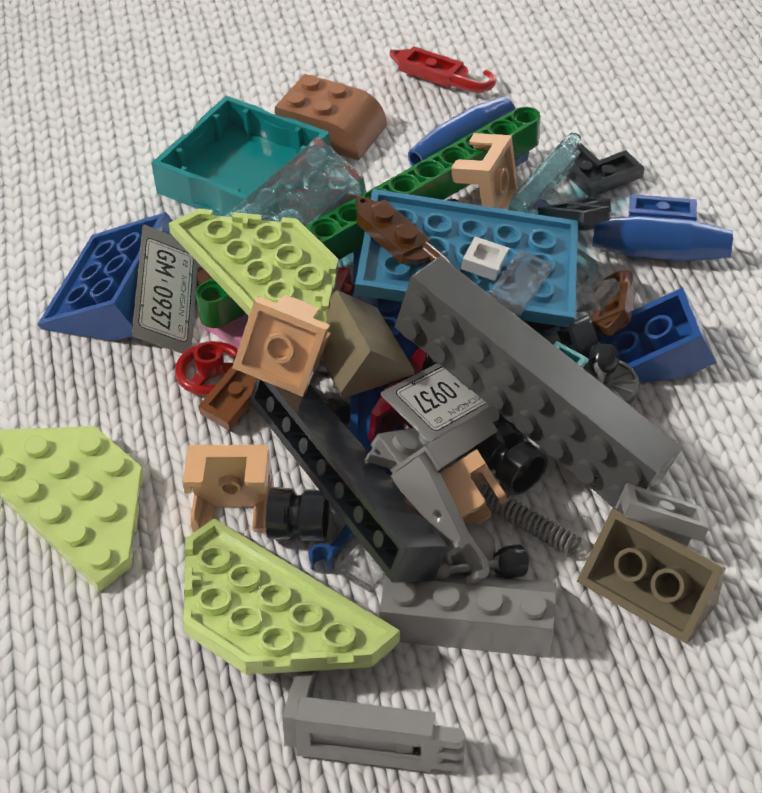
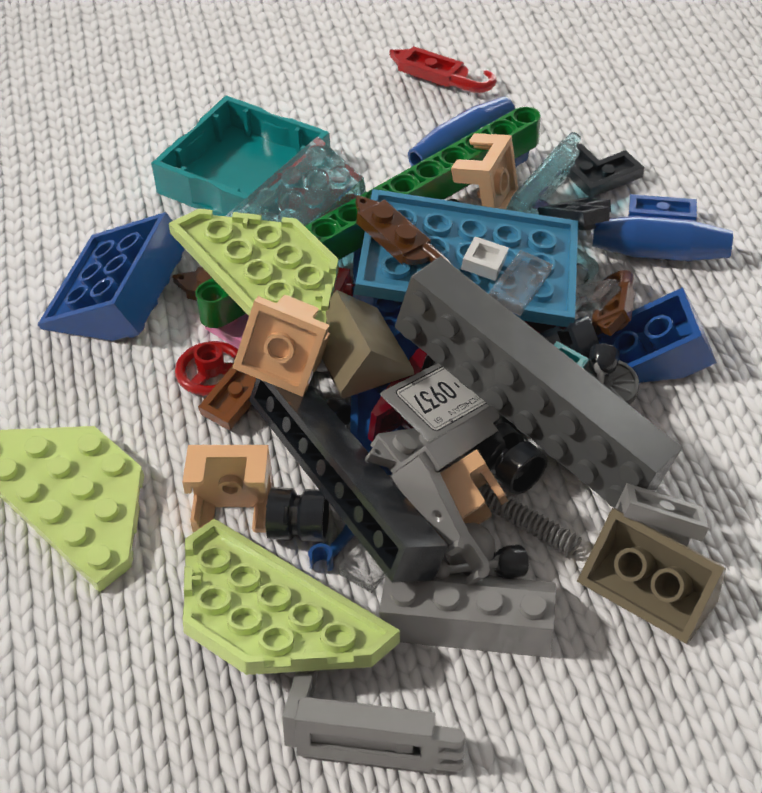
sticker [132,225,198,354] -> none
nougat brick [275,74,387,161] -> none

